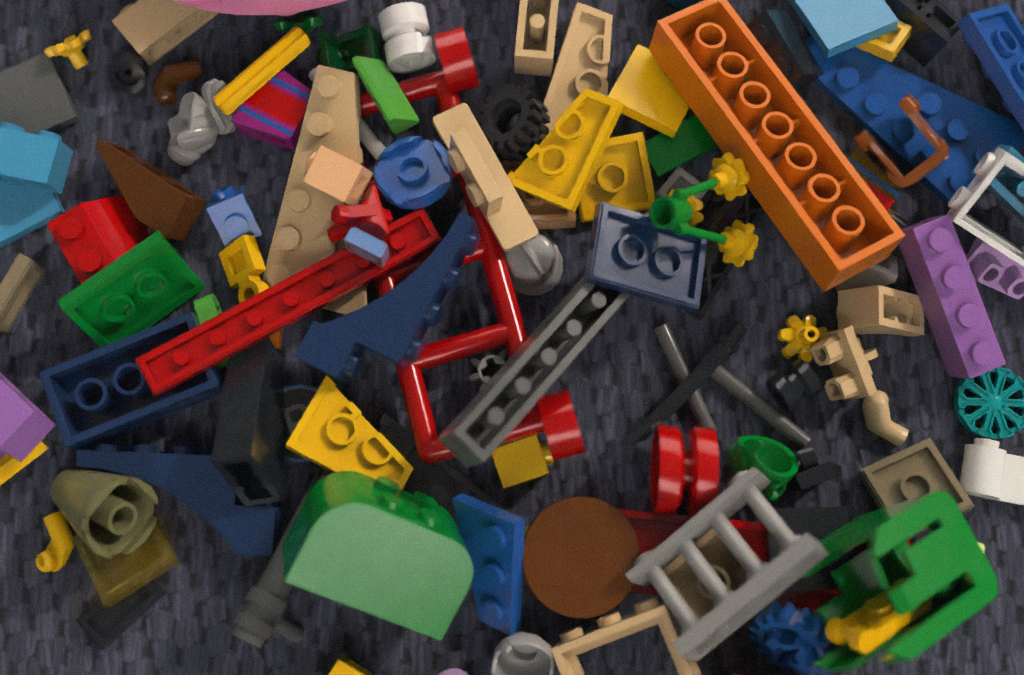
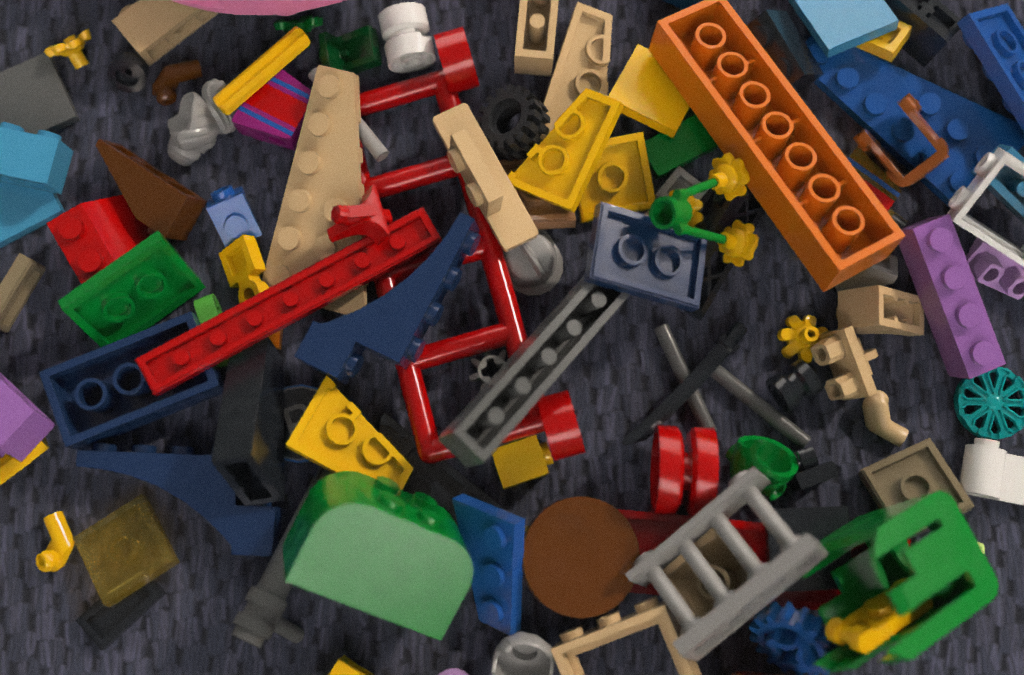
olive cone [50,468,158,558] -> none
light nougat brick [303,145,373,205] -> none
medium blue tile [344,227,390,268] -> none
bright green slope [352,56,419,136] -> none
blue tile [374,136,454,209] -> none

